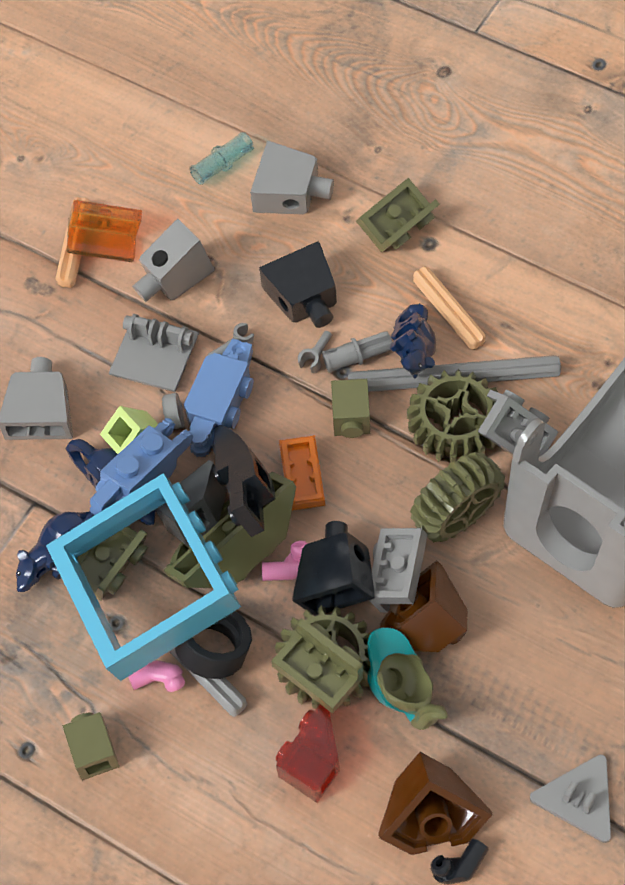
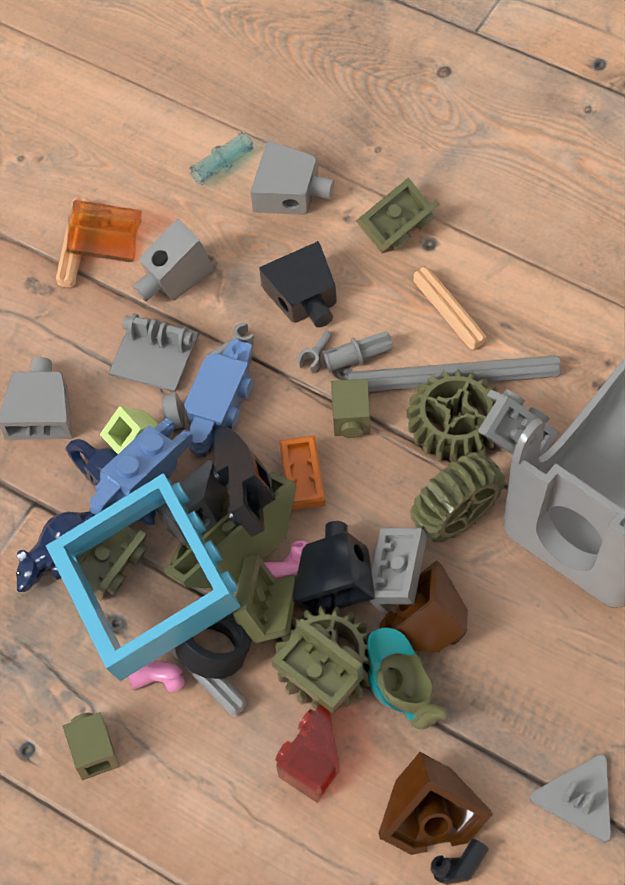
dark blue animal [390,303,436,379] -> none
none -> olive bracket [232,554,296,644]

